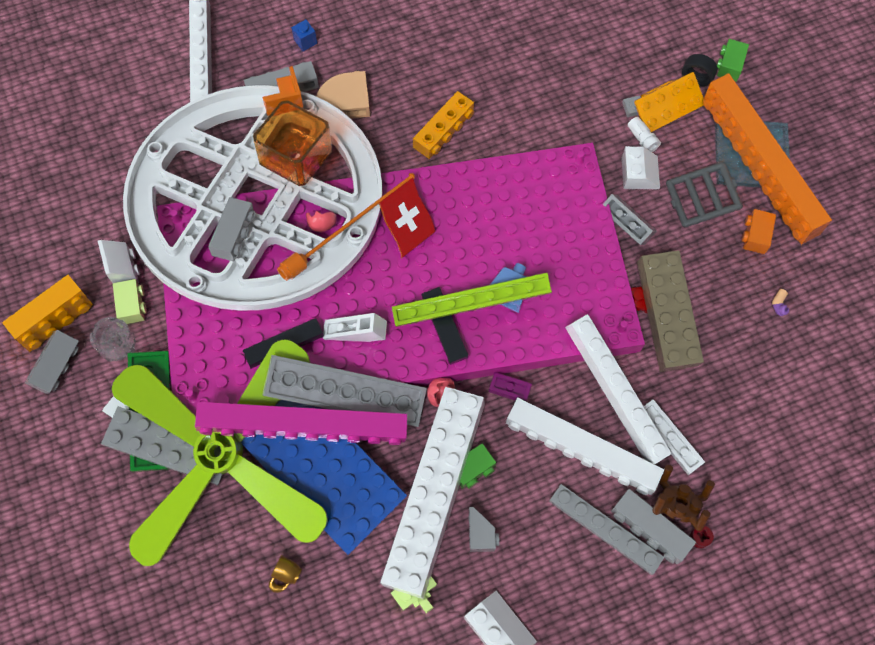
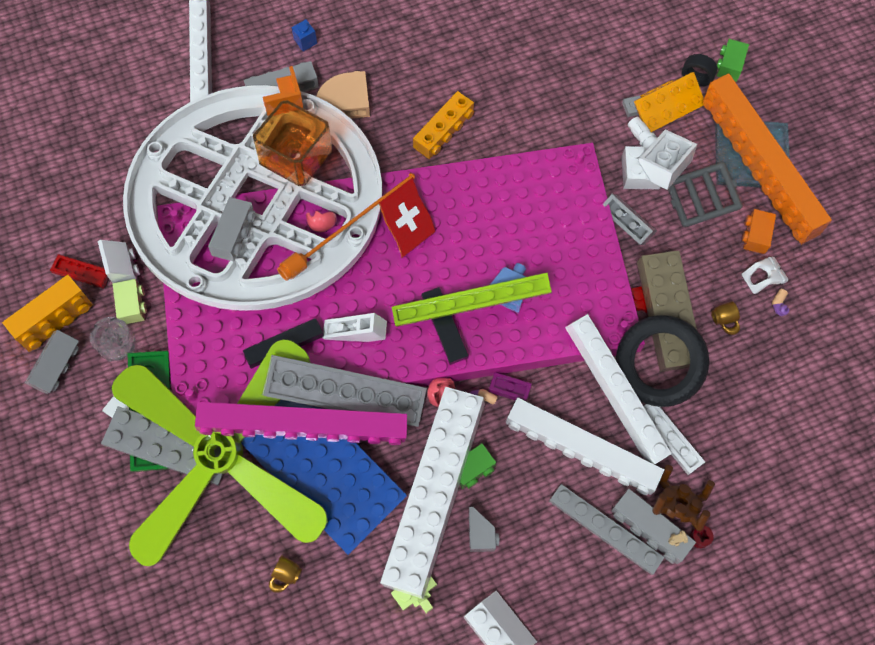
none -> red plate [50,254,109,289]
none -> light nougat arm [470,389,497,405]
none -> black tyre [616,315,709,407]
none -> white slope [639,129,697,190]
none -> tan piece [668,530,688,547]
none -> pearl gold piece [711,301,740,335]
none -> white piece [742,256,788,294]

